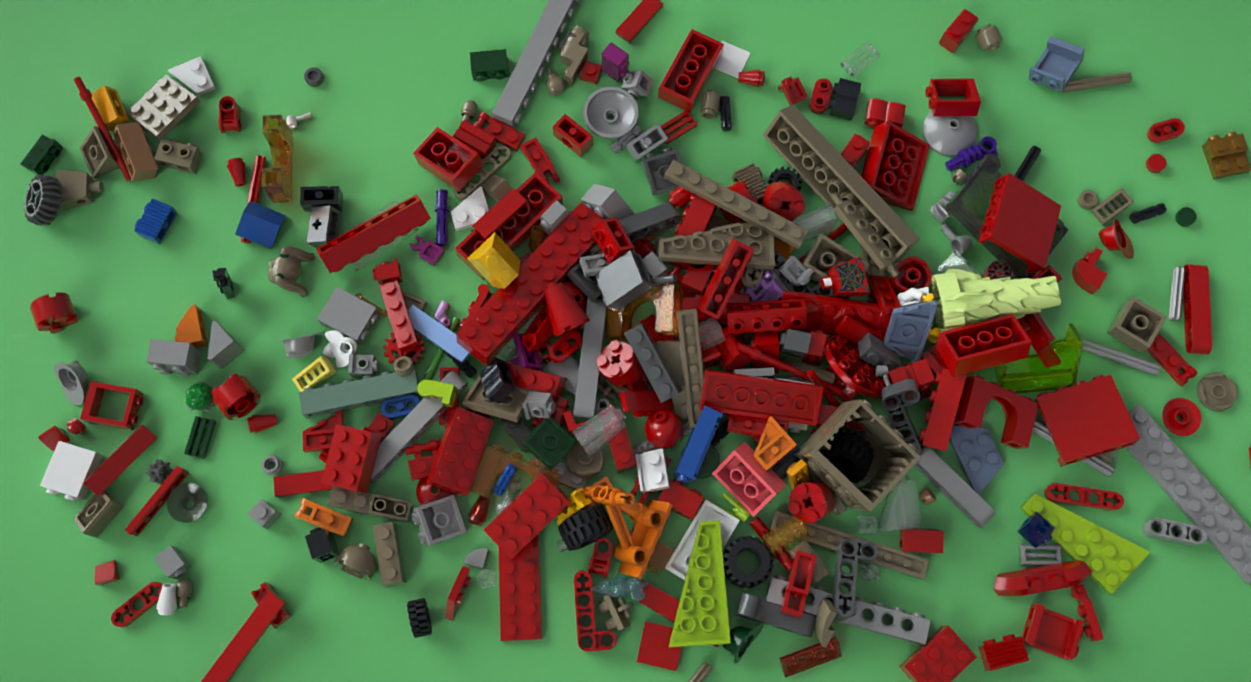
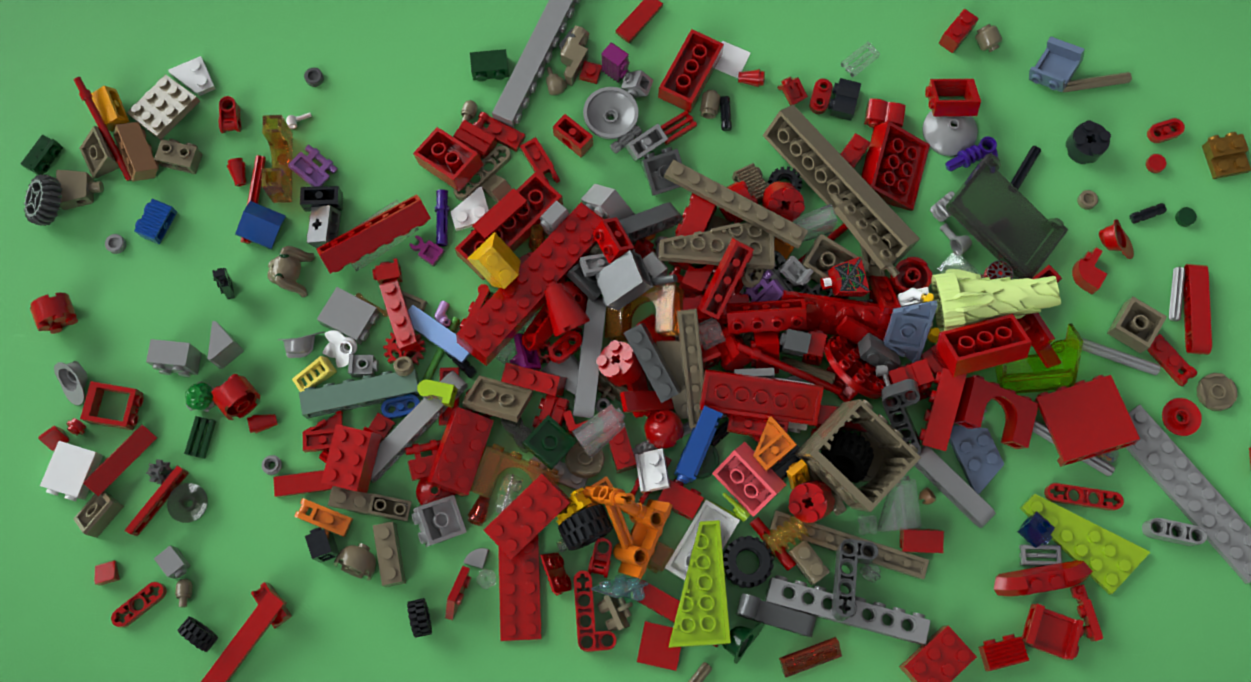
white cone [156,583,178,615] -> none
orange slope [175,304,208,348] -> none
light grey brick [247,499,281,529] -> none
black brick [480,357,515,404] -> none
blue axle [493,463,517,496] -> none
light grey brick [522,391,556,419] -> none
red brick [668,186,692,208] -> none
red slope [780,550,817,619] -> none
red bar [806,369,841,407] -> none
dark tan slope [815,599,837,648] -> none
dark tan hinge [952,168,969,185] -> none
red panel [979,173,1061,274] -> none
dark tan slope [1091,188,1134,225] -> none
none -> light grey tile [105,234,126,254]
none -> black tyre [178,616,218,652]
none -> medium lavender plate [288,145,338,187]
none -> red hinge [540,552,572,596]
none -> black brick [1066,120,1111,164]

